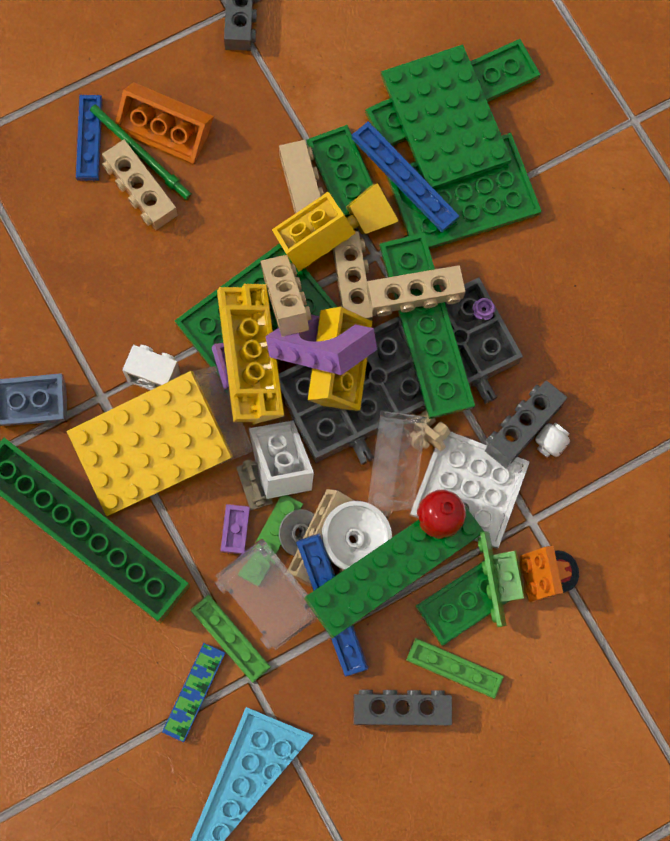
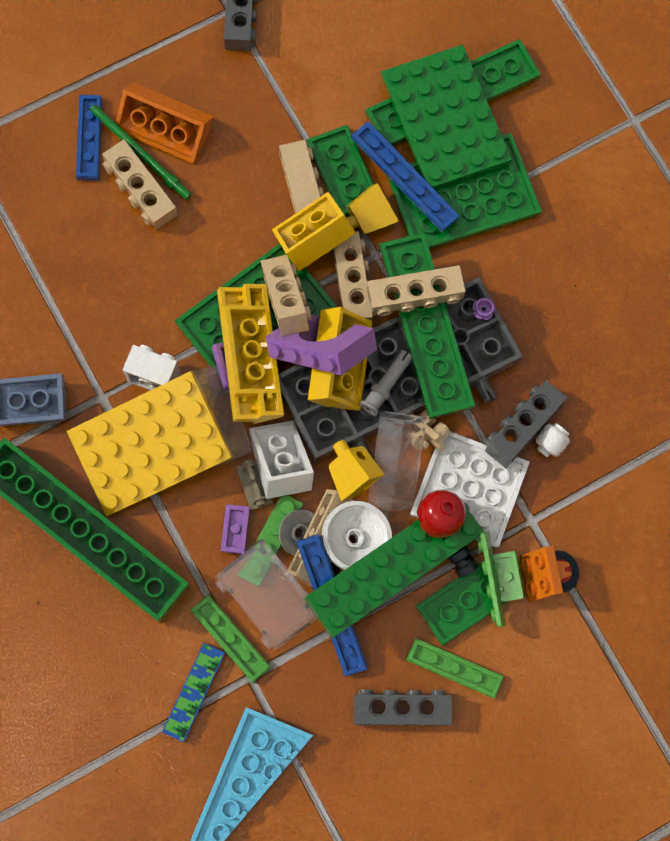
none -> yellow torso [329,440,384,501]
none -> light grey pin [359,350,412,416]
none -> black wheel [448,545,479,578]

